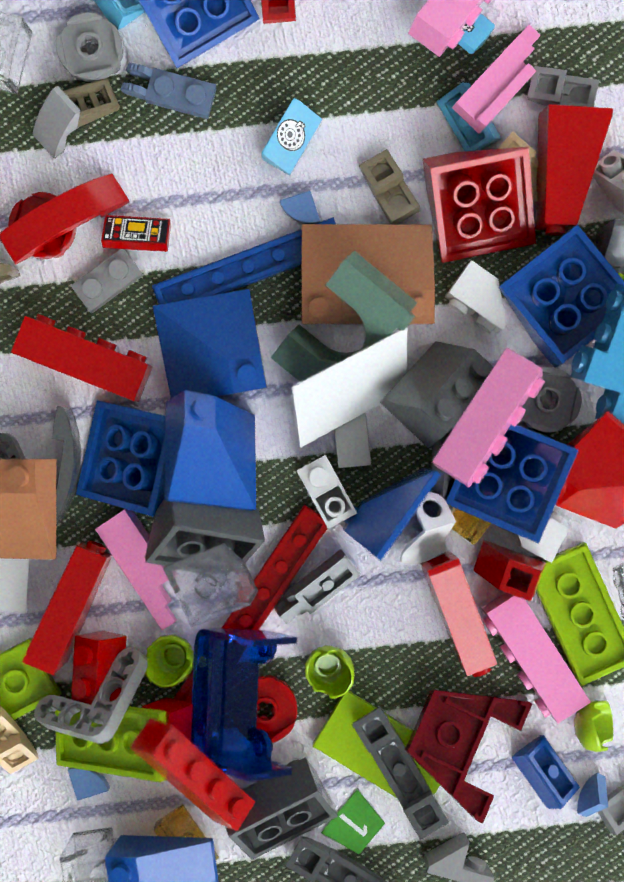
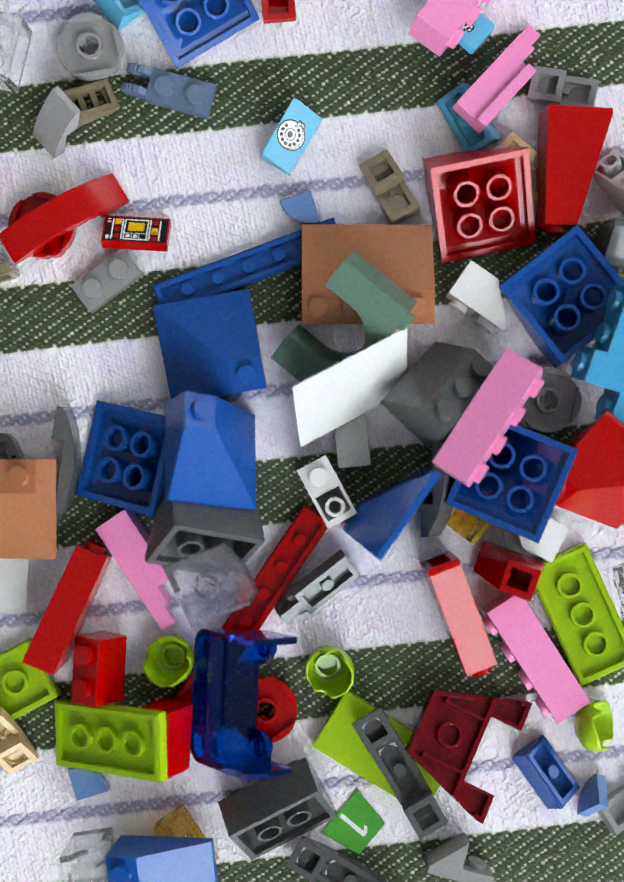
red brick [11,314,153,402] -> none
light grey beam [34,648,148,744] -> none
red brick [130,718,255,831] -> none
white piece [400,492,456,564] -> none

